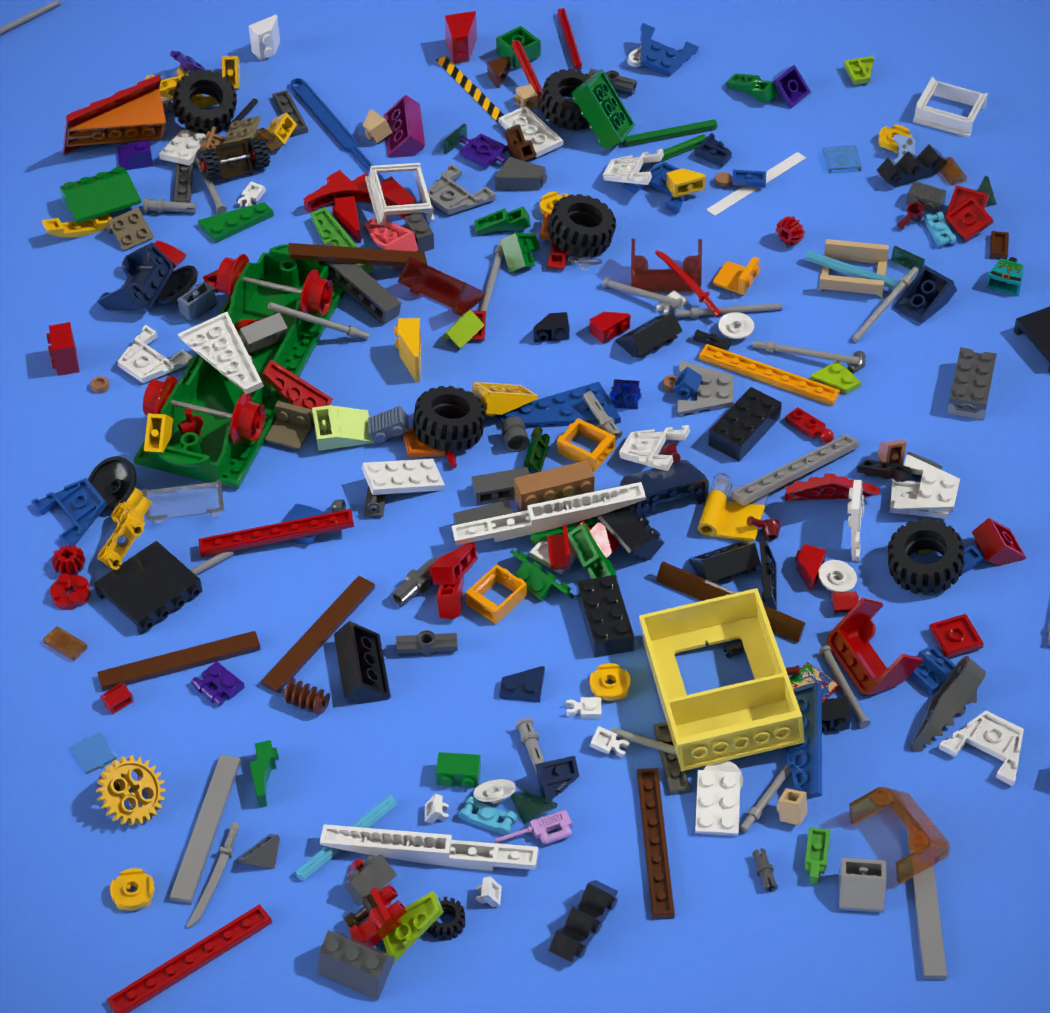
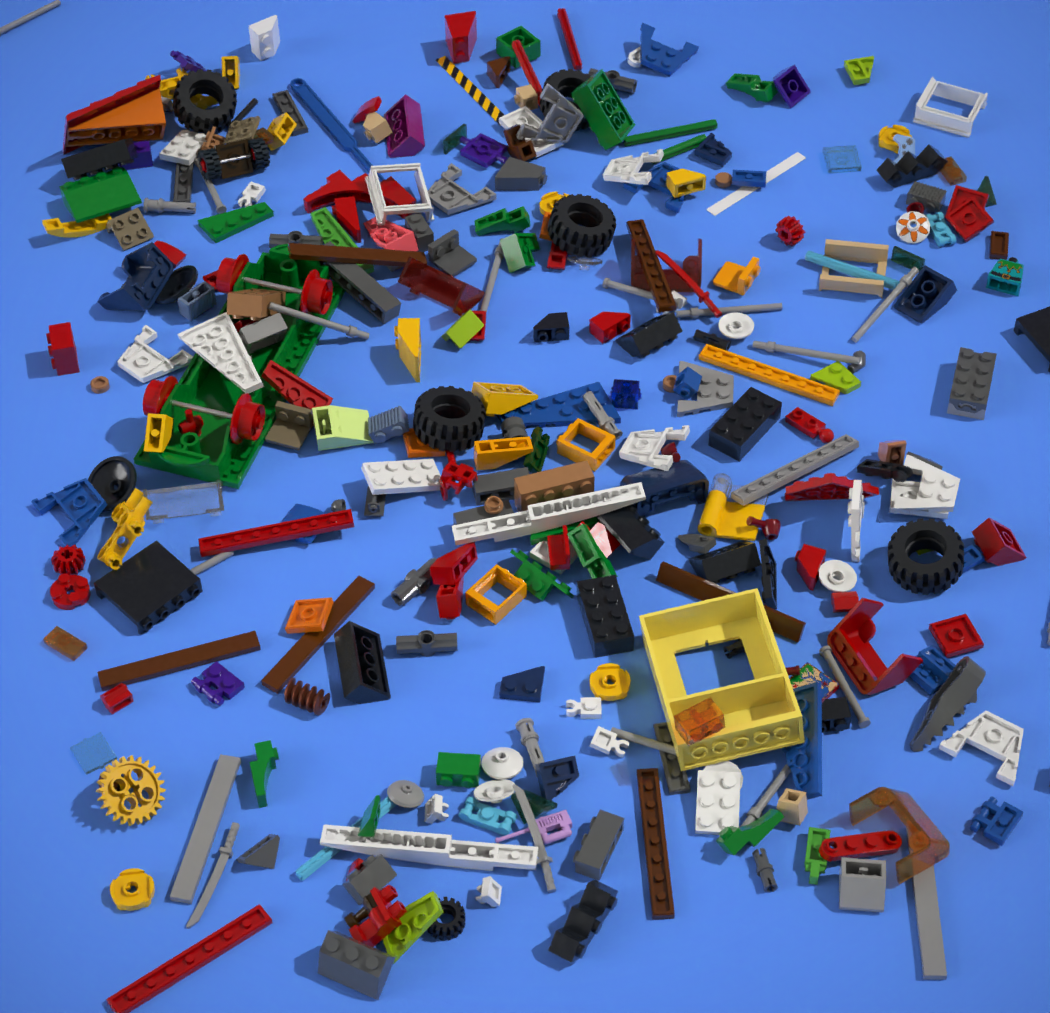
none -> black brick [61,138,138,180]
none -> medium nougat brick [227,288,286,321]
none -> dark grey piece [269,231,323,248]
none -> orange plate [285,597,334,634]
none -> red slope [353,96,382,123]
none -> green slope [358,795,380,837]
none -> light grey piece [387,780,424,808]
none -> dark grey bracket [428,229,477,277]
none -> red piece [440,462,478,501]
none -> light orange slope [474,436,533,470]
none -> white dish [481,747,523,780]
none -> medium nougat plate [484,496,503,514]
none -> light grey sword [513,784,556,893]
none -> light grey wing [516,83,584,143]
none -> dark grey brick [573,810,624,881]
none -> reddish brown tile [626,219,676,312]
none -> clear orange brick [674,697,725,746]
none -> dark grey plate [678,534,716,554]
none -> green slope [715,809,784,855]
none -> red plate [819,831,902,861]
none -> white dish [896,211,930,244]
none -> blue plate [970,797,1023,846]

